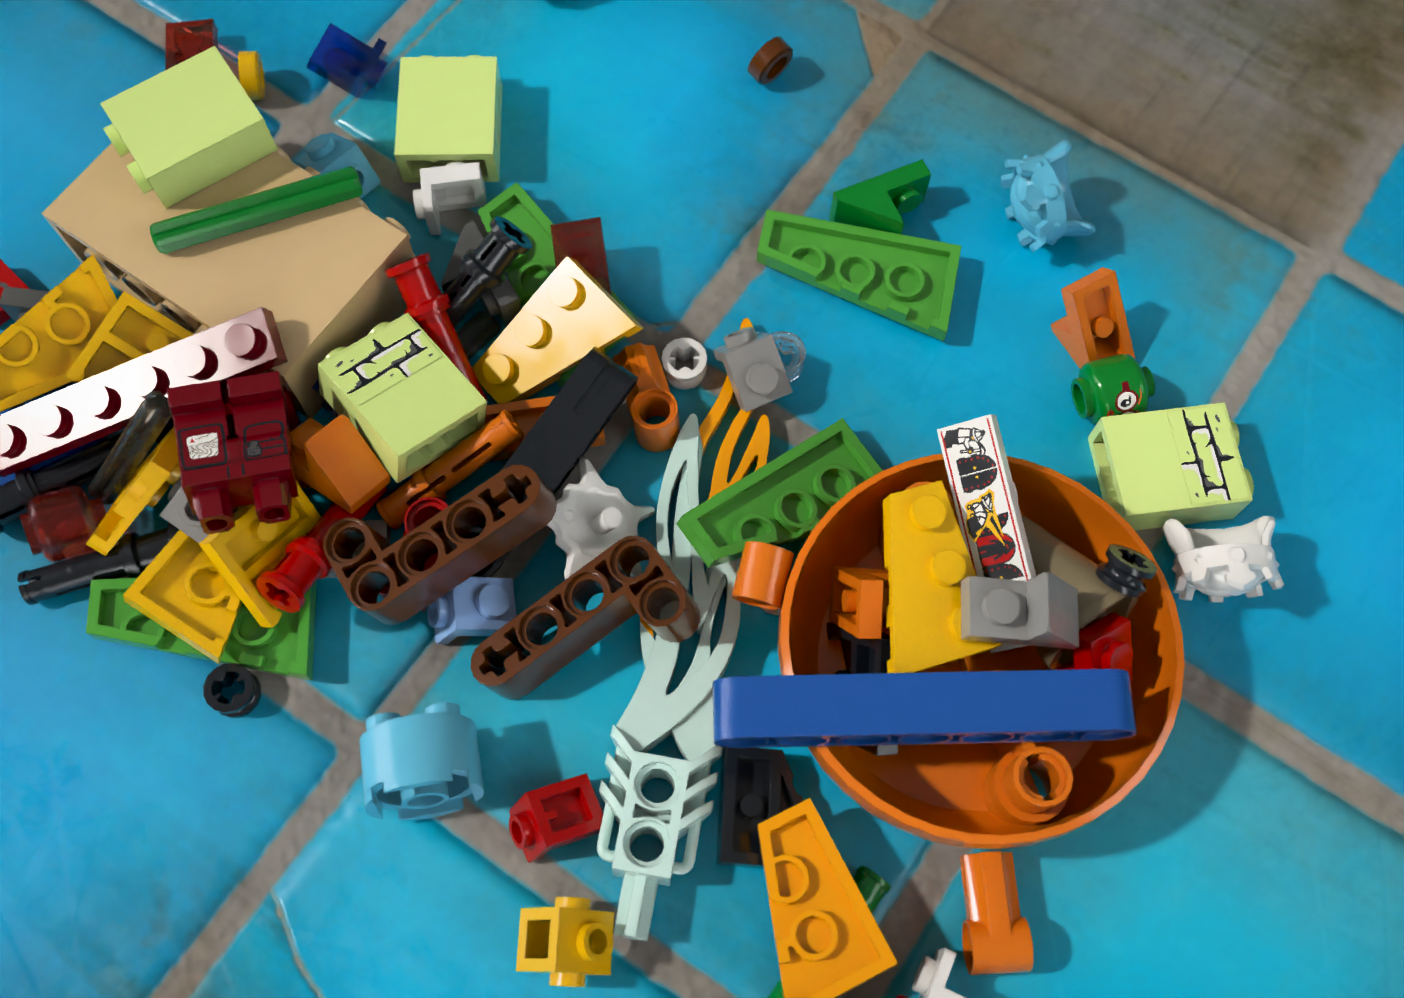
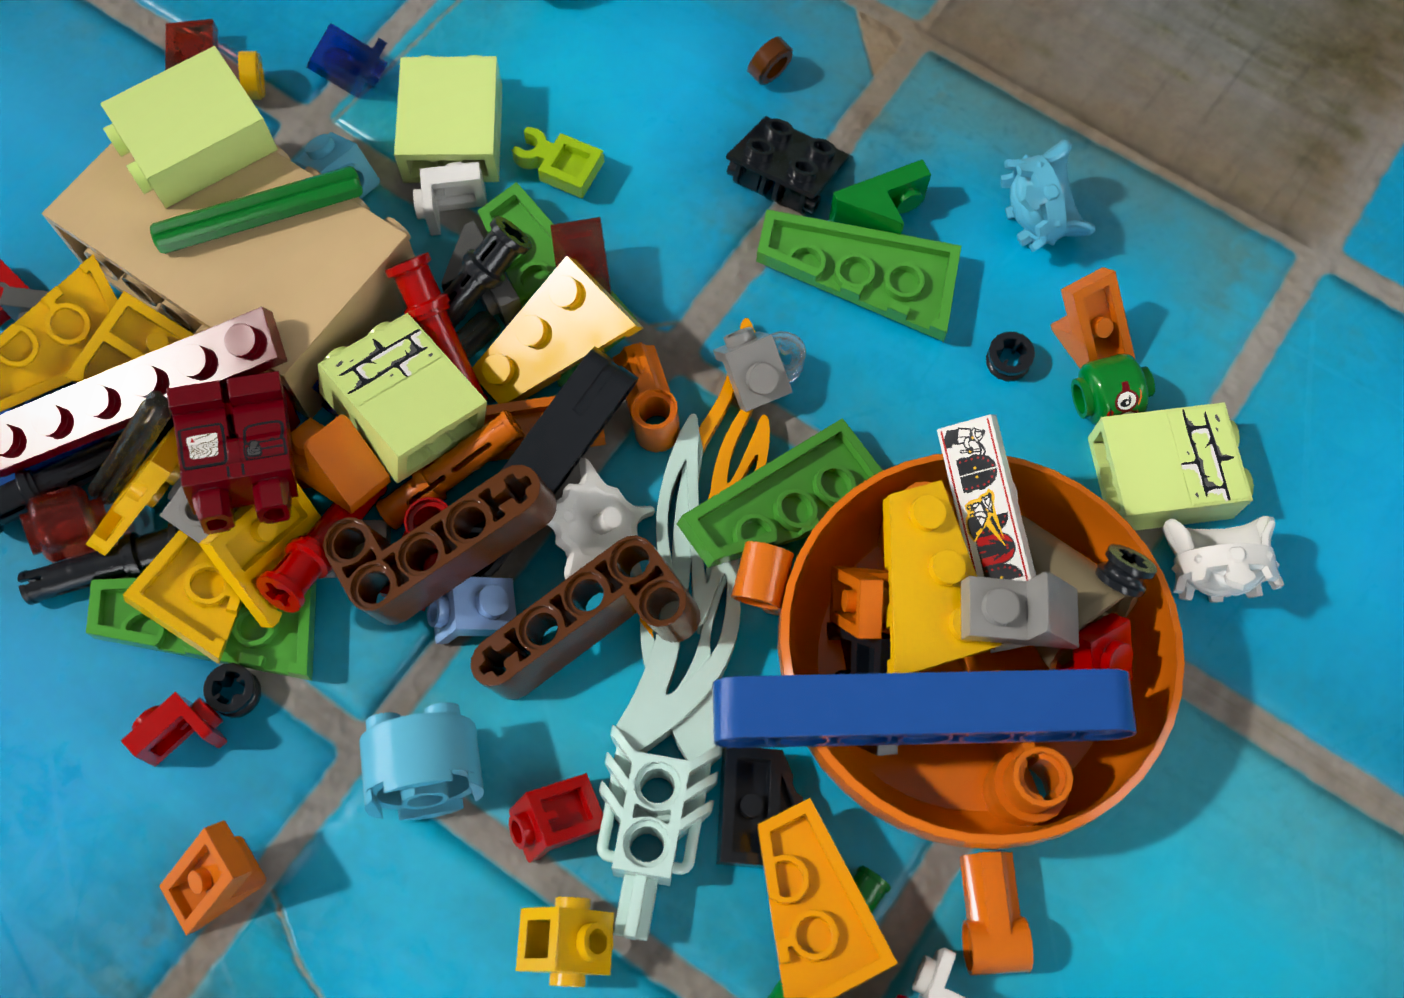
white bush [661,338,707,390] -> none
none -> red bracket [121,692,228,767]
none -> orange slope [159,820,267,936]
none -> lime plate [512,127,604,199]
none -> black hinge [726,116,850,214]
none -> black bush [986,332,1035,381]

